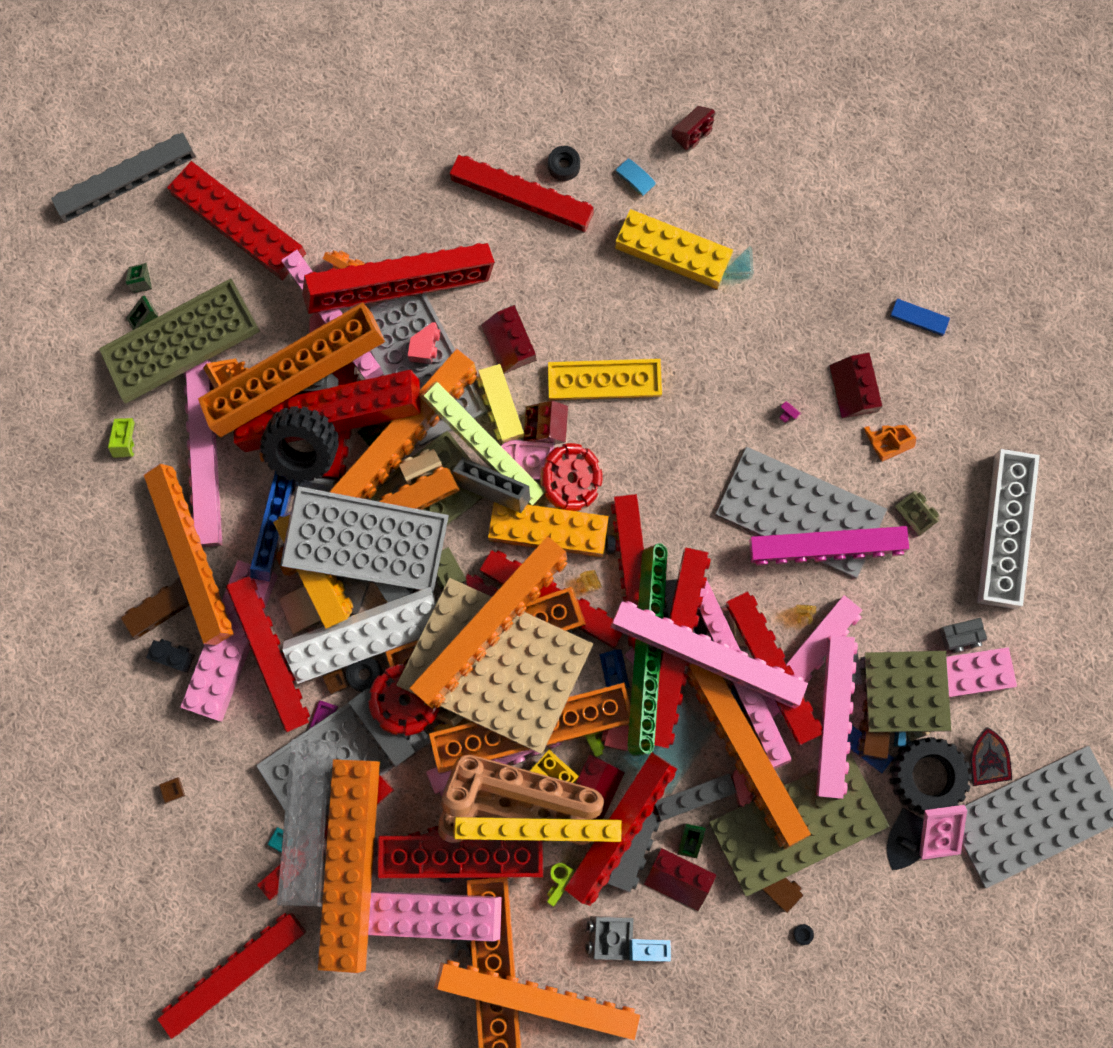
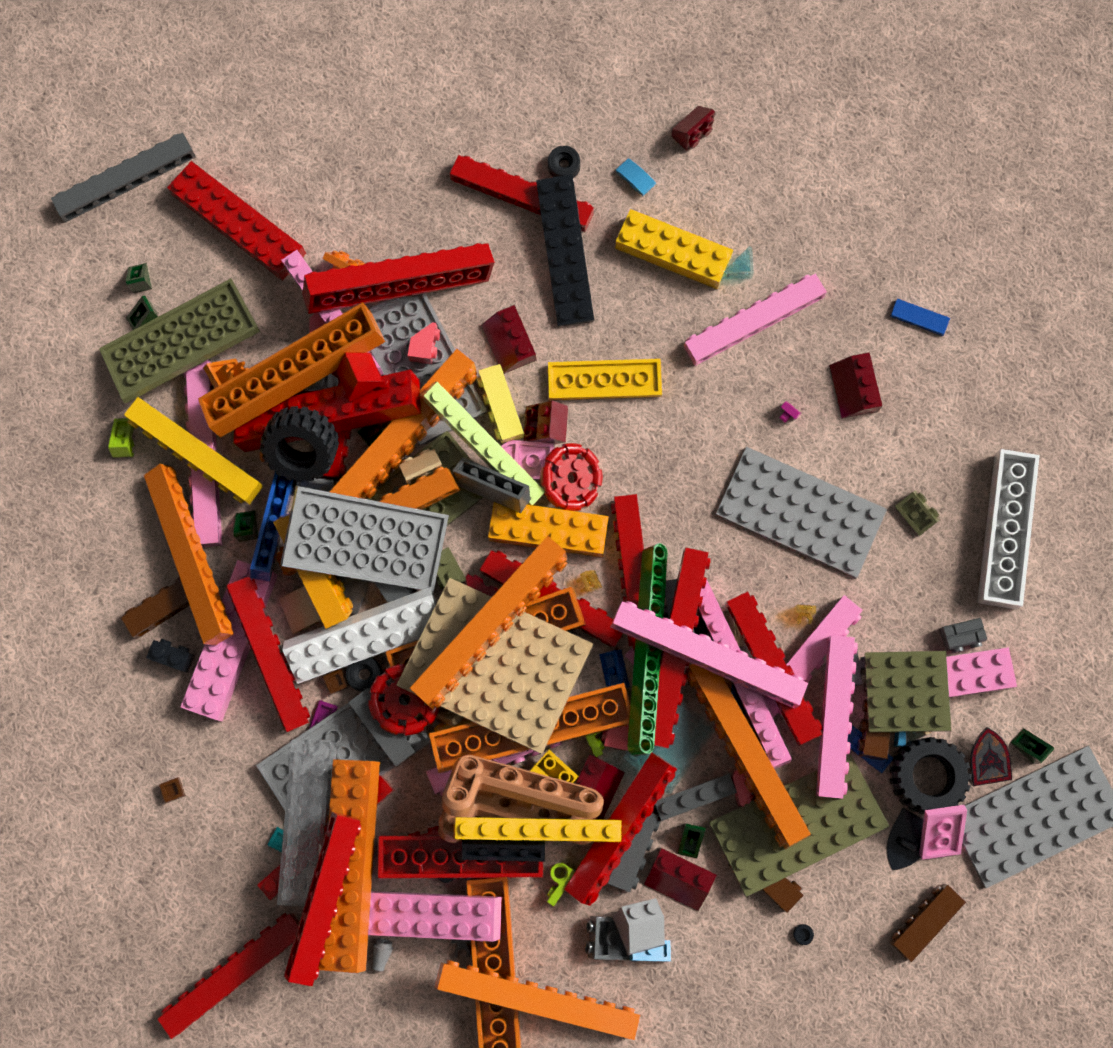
black tile [605,535,615,554] -> none
dark pink brick [749,526,909,566] -> none
orange slope [864,425,916,462] -> none
none -> yellow brick [124,397,263,505]
none -> dark green slope [233,510,258,542]
none -> red brick [284,812,361,986]
none -> red slope [337,352,384,402]
none -> light grey cone [372,939,393,971]
none -> black plate [462,839,545,862]
none -> black plate [536,174,595,327]
none -> light grey slope [613,898,665,955]
none -> bright pink brick [684,273,827,366]
none -> reddish brown brick [890,884,966,962]
none -> dark green slope [1011,728,1054,764]

